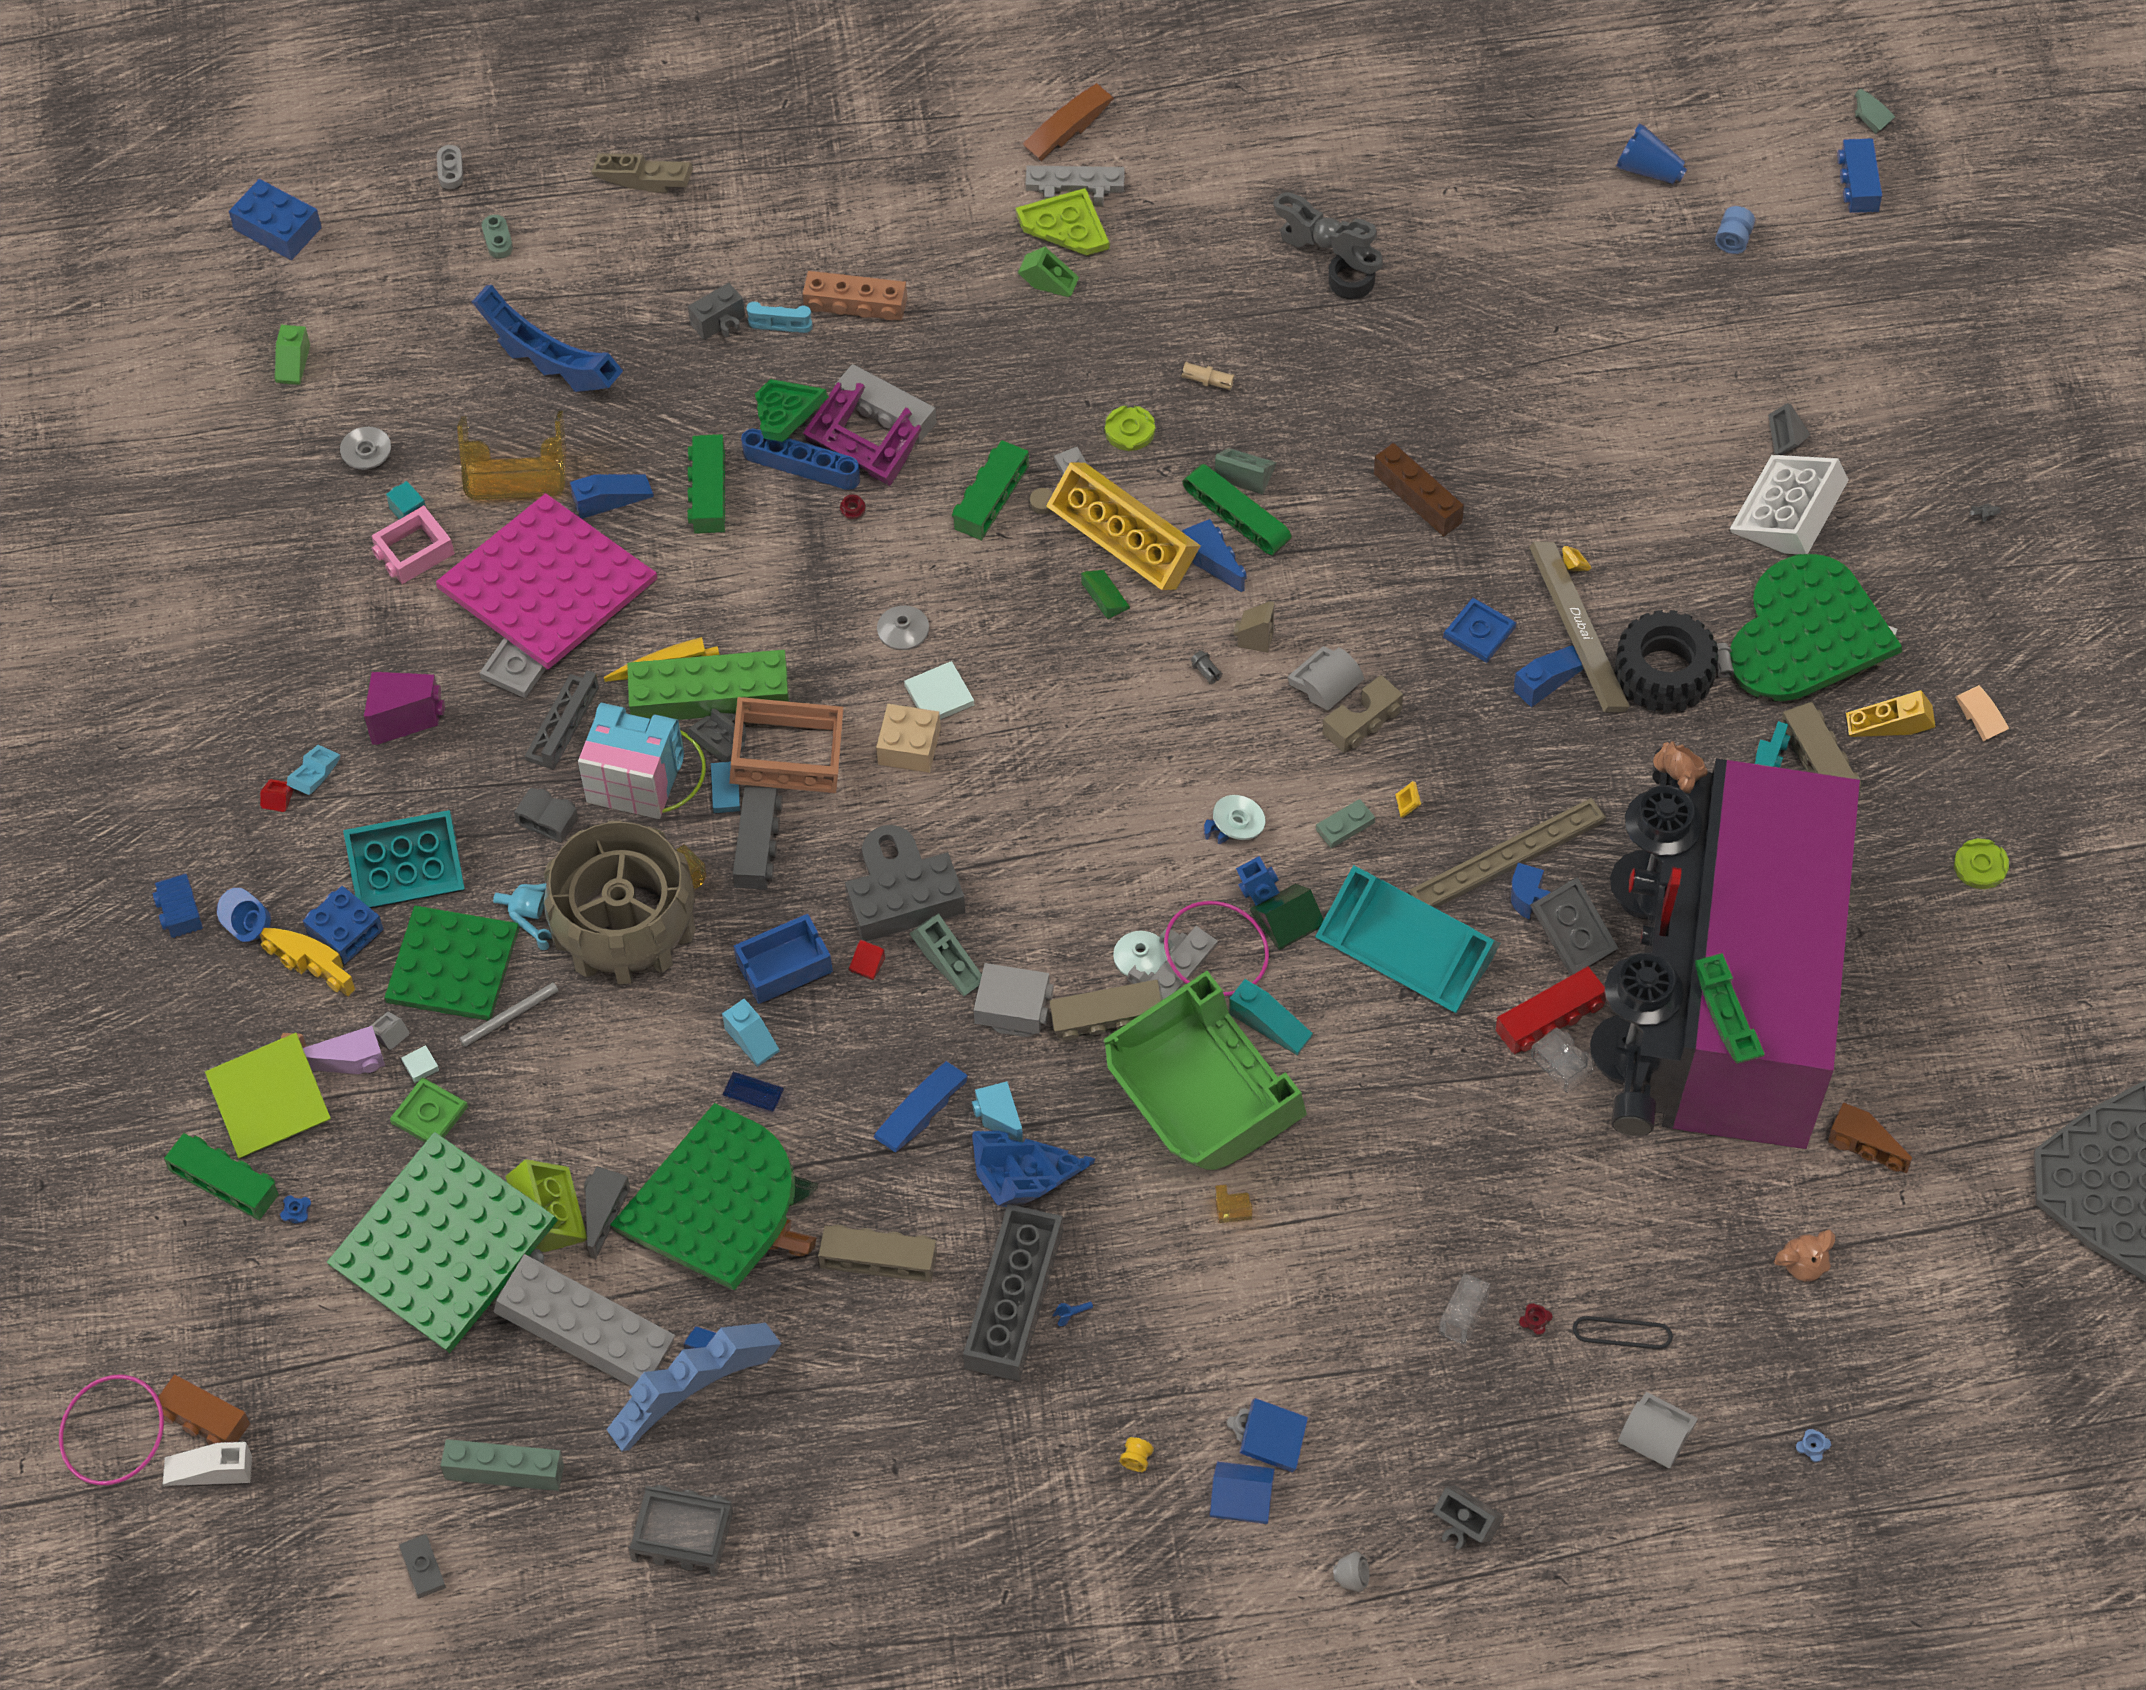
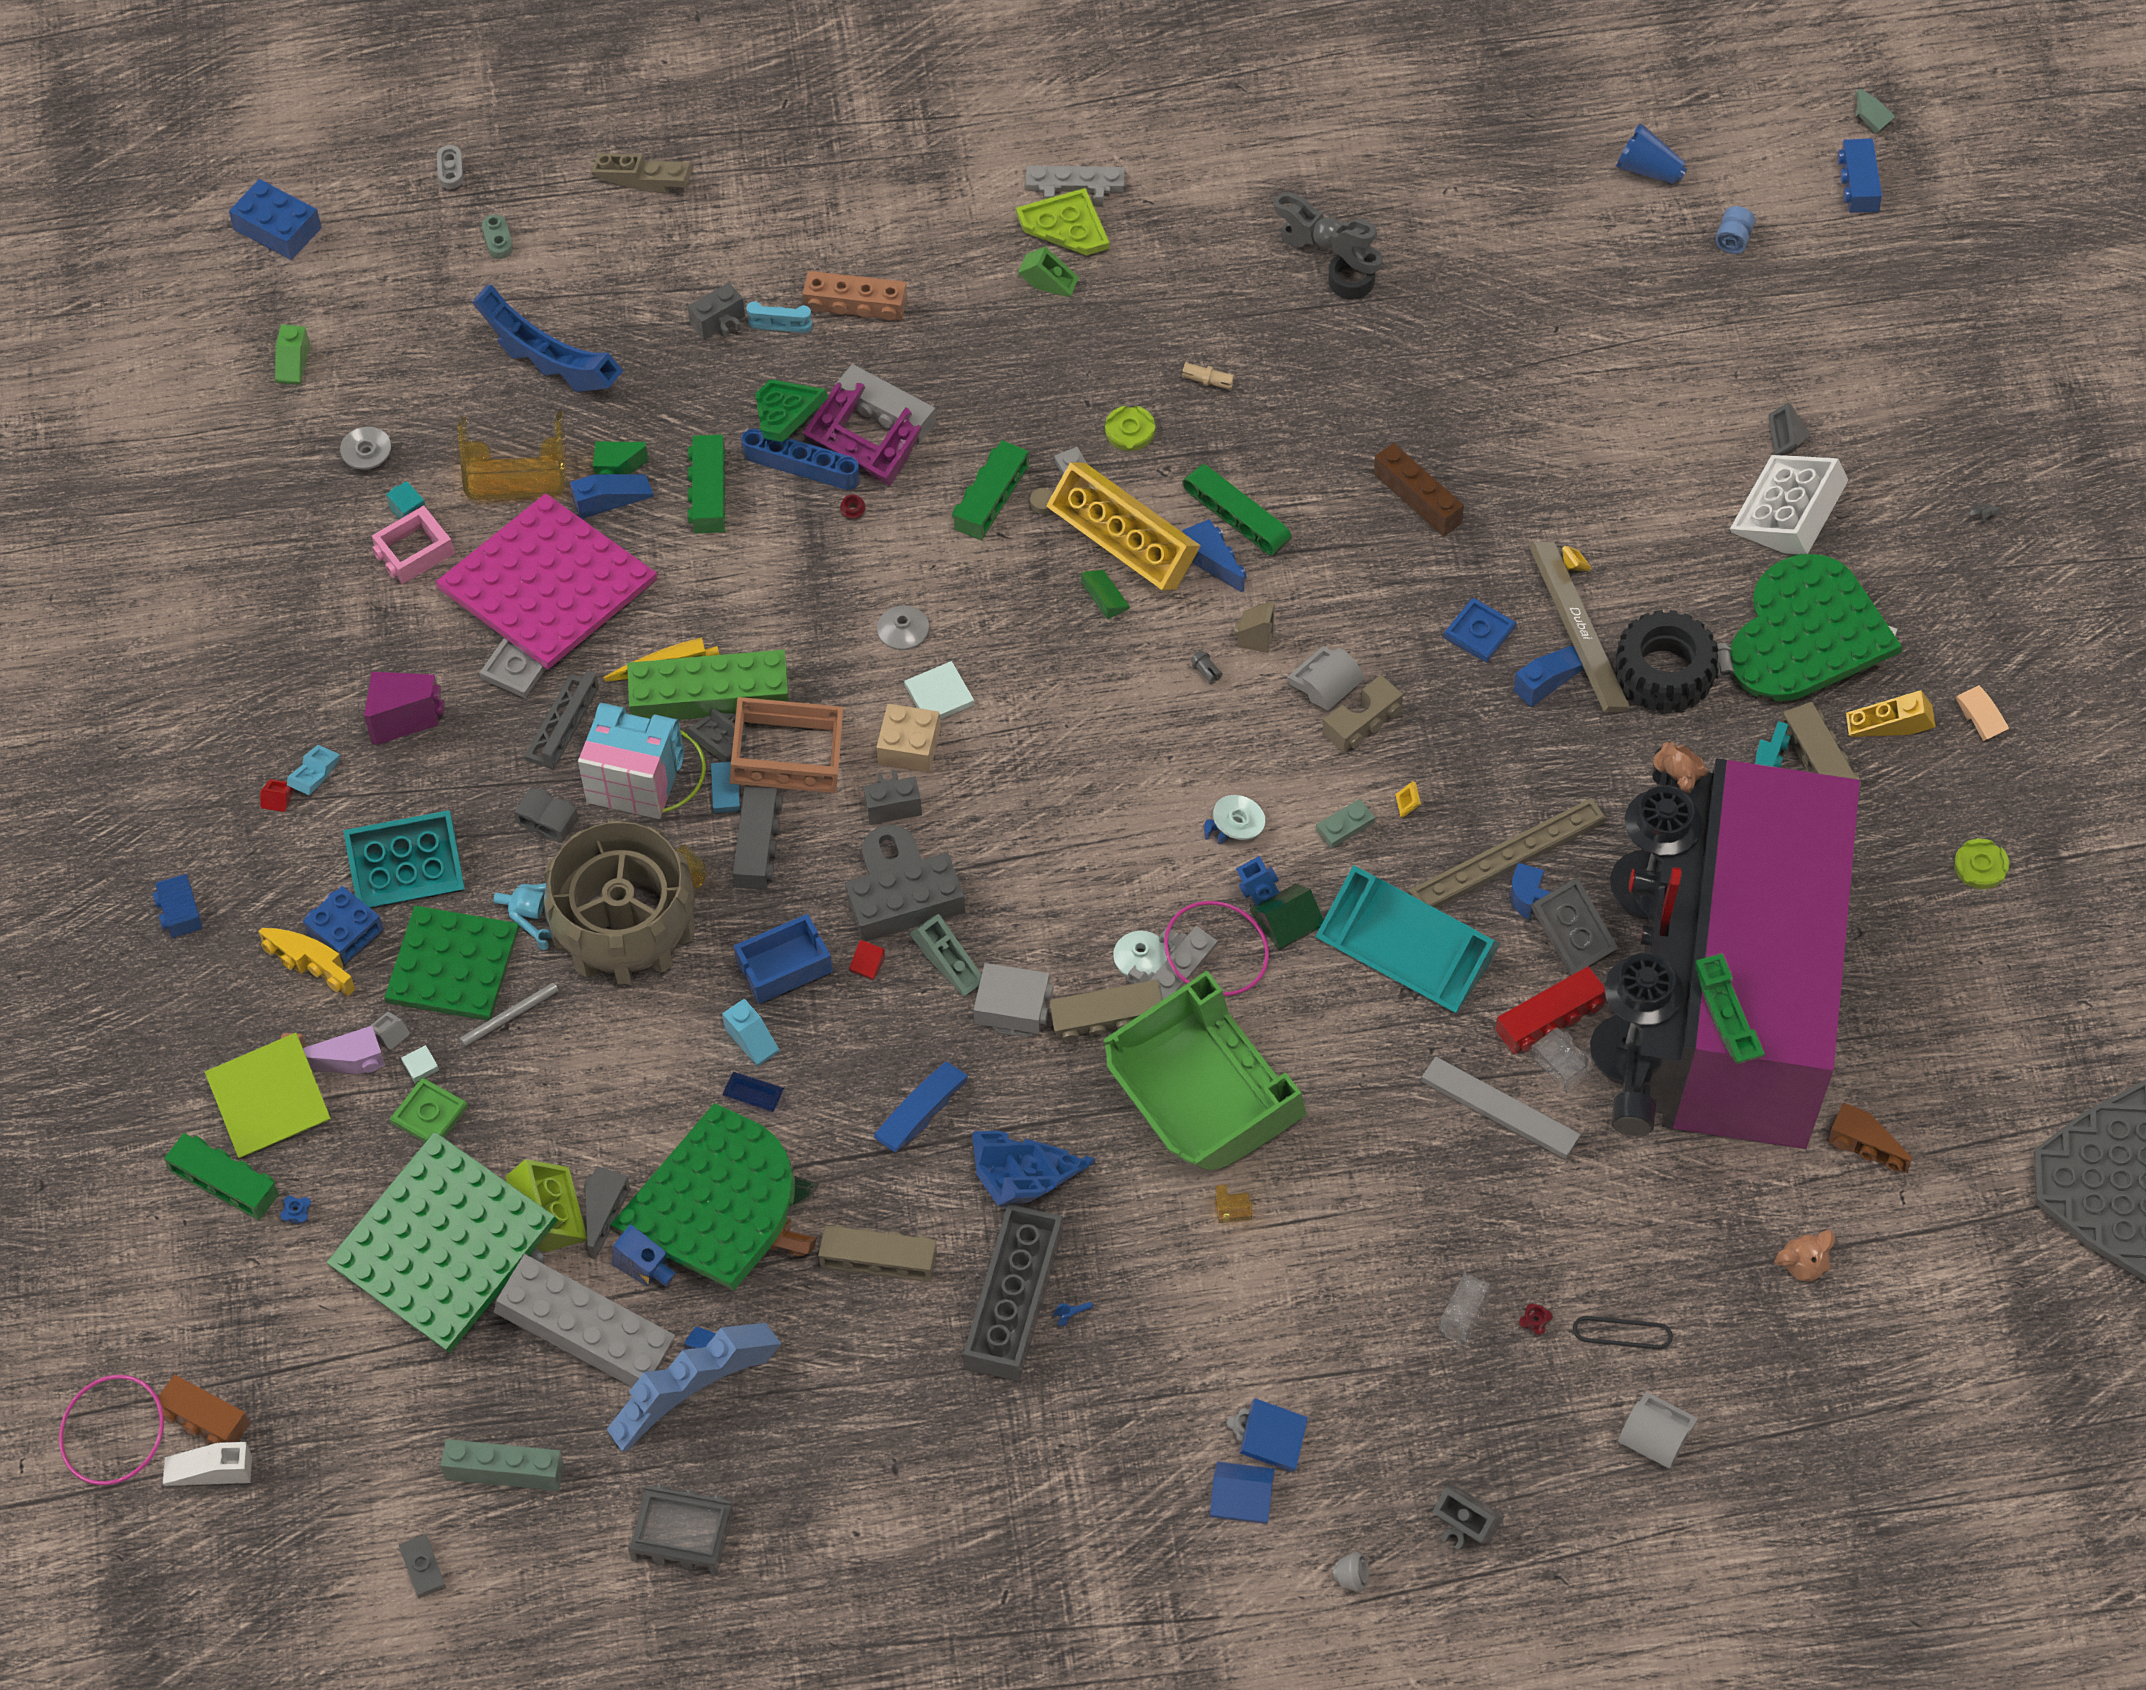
blue piece [217,888,271,942] -> none
medium azure slope [972,1082,1023,1142] -> none
dark orange slope [1023,83,1114,162] -> none
yellow wheel [1119,1437,1154,1472] -> none
sand green slope [1215,448,1277,494] -> none
teal slope [1229,979,1313,1055] -> none
medium blue plate [1796,1429,1831,1462] -> none
none -> green slope [593,441,649,474]
none -> blue torso [612,1224,676,1287]
none -> dark grey brick [863,770,922,825]
none -> light grey tile [1421,1056,1581,1160]

